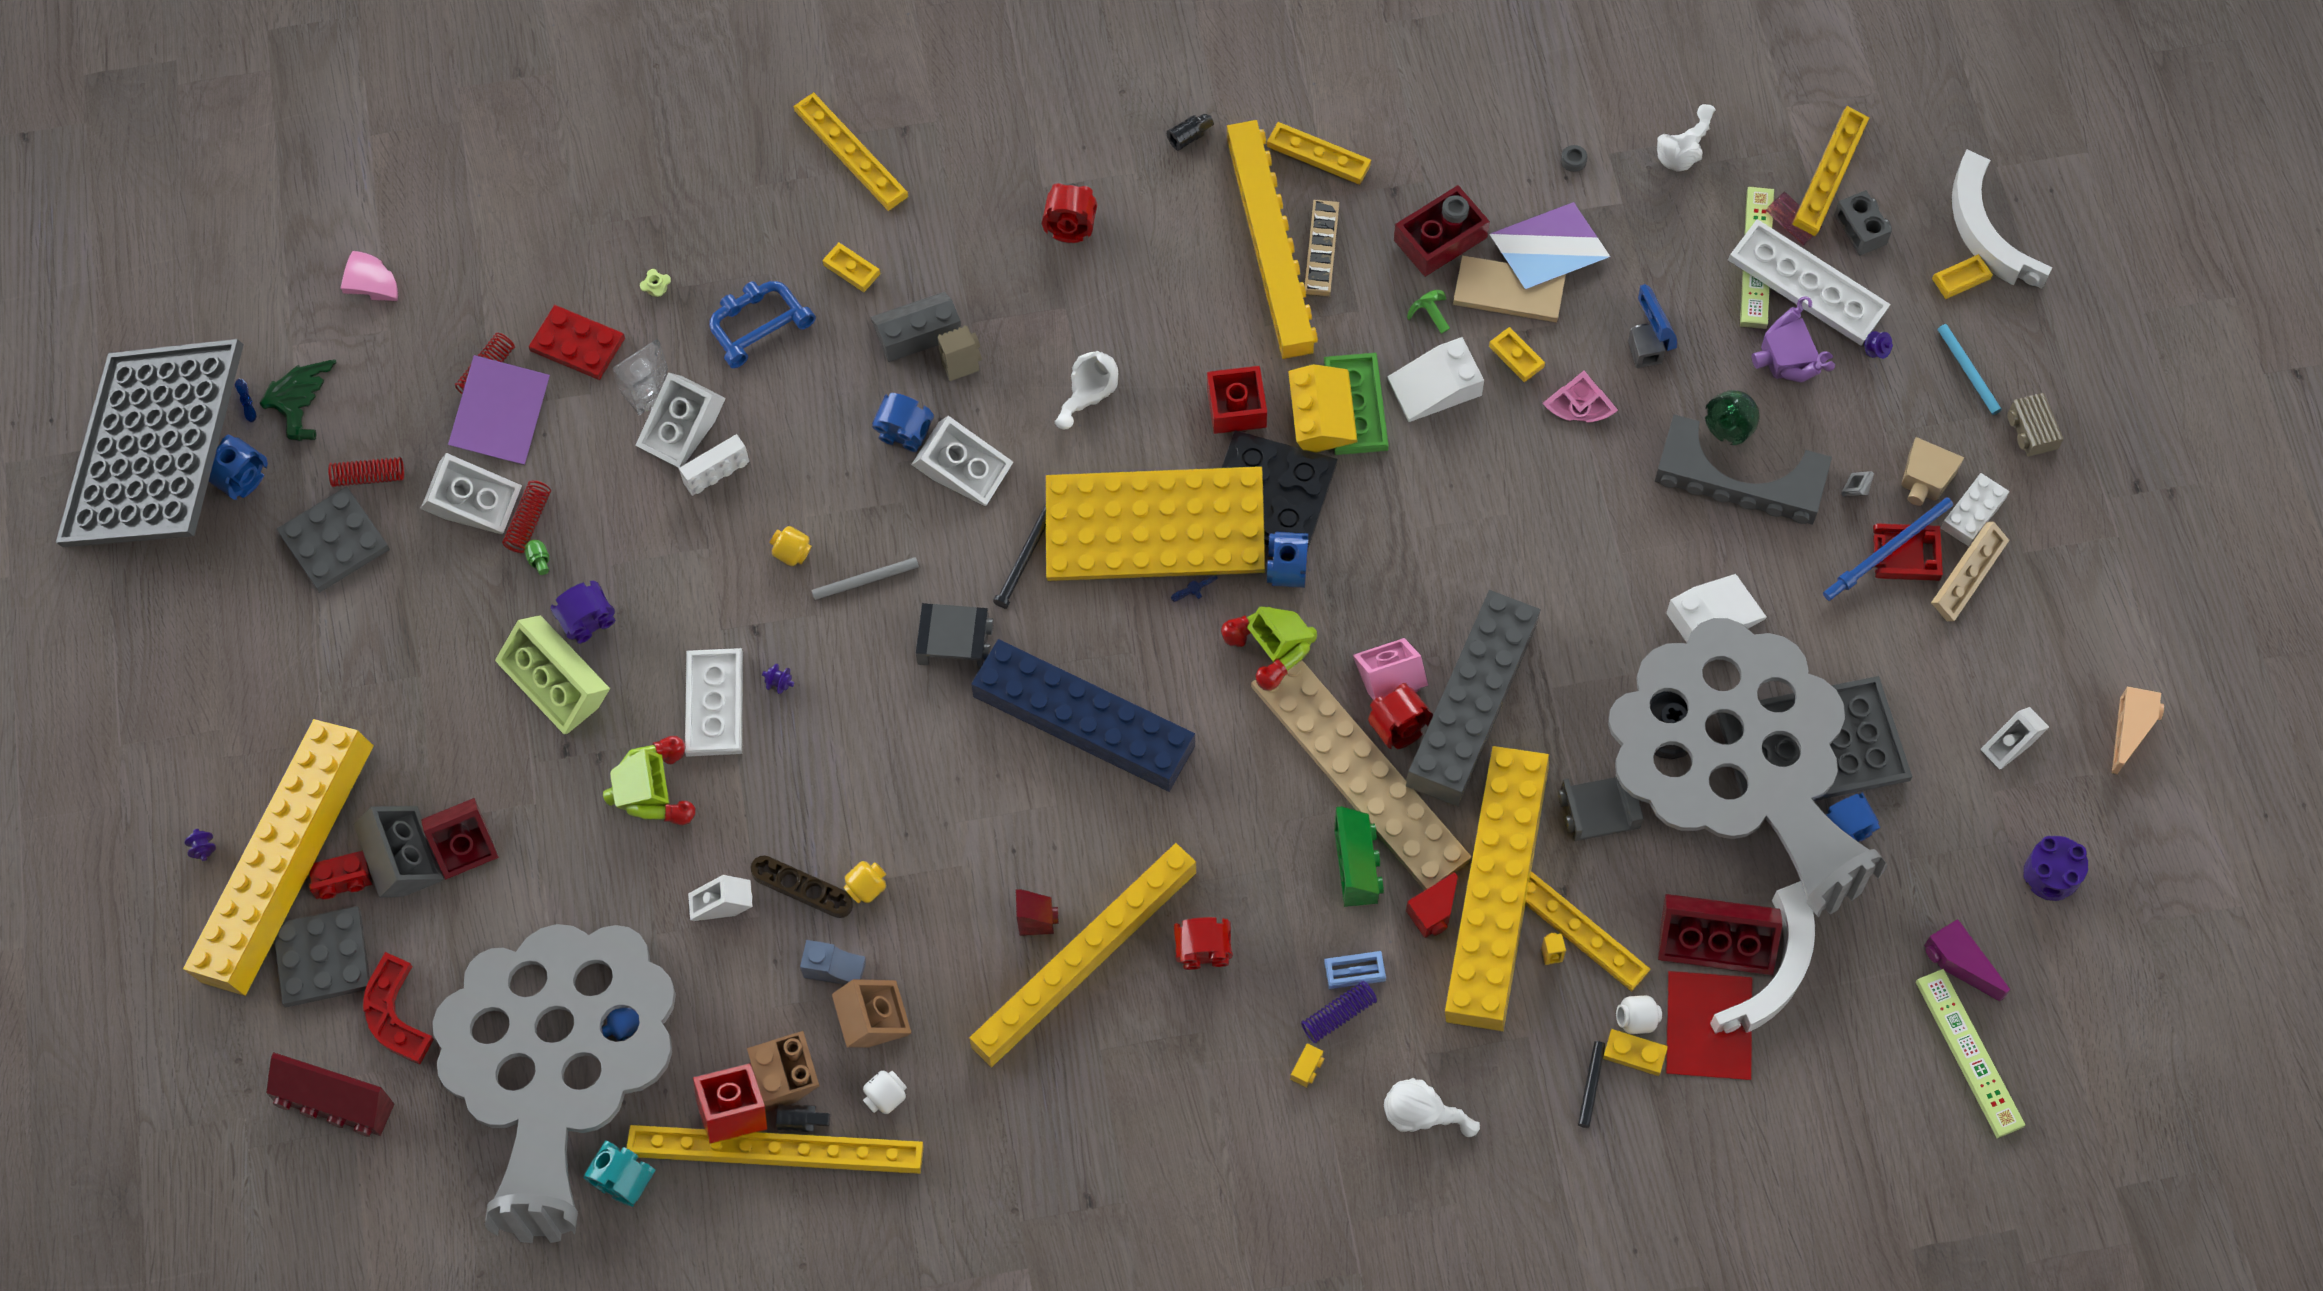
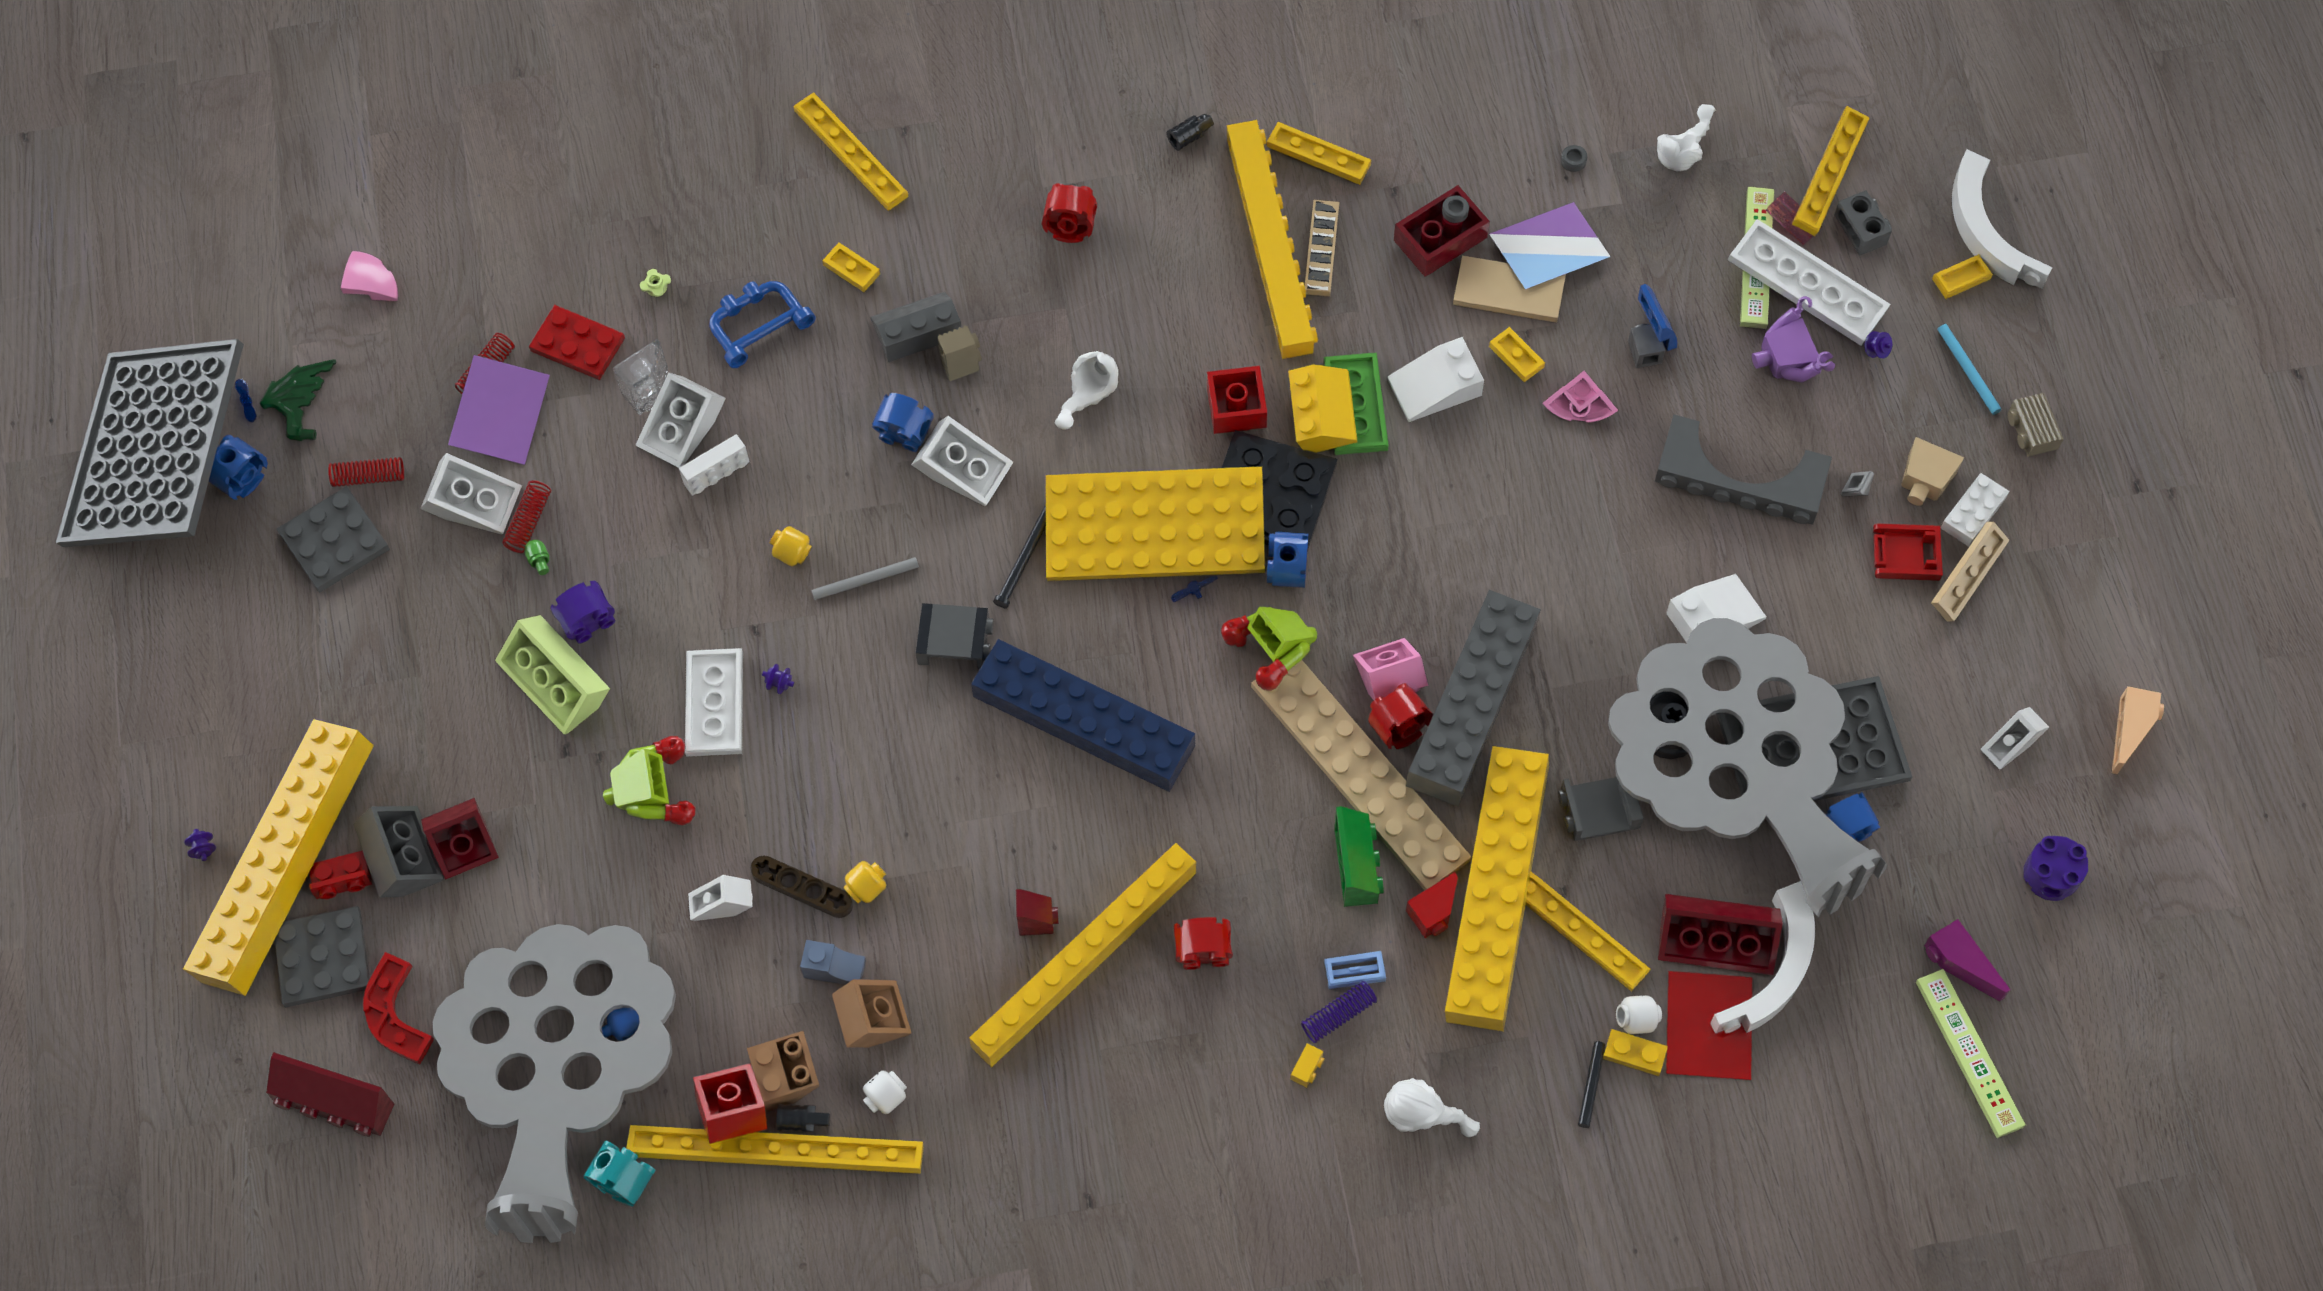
bright green plant [1407,290,1450,334] -> none
yellow piece [1541,933,1566,965] -> none
clear green cylinder [1705,390,1760,445] -> none
blue bar [1823,497,1953,601] -> none

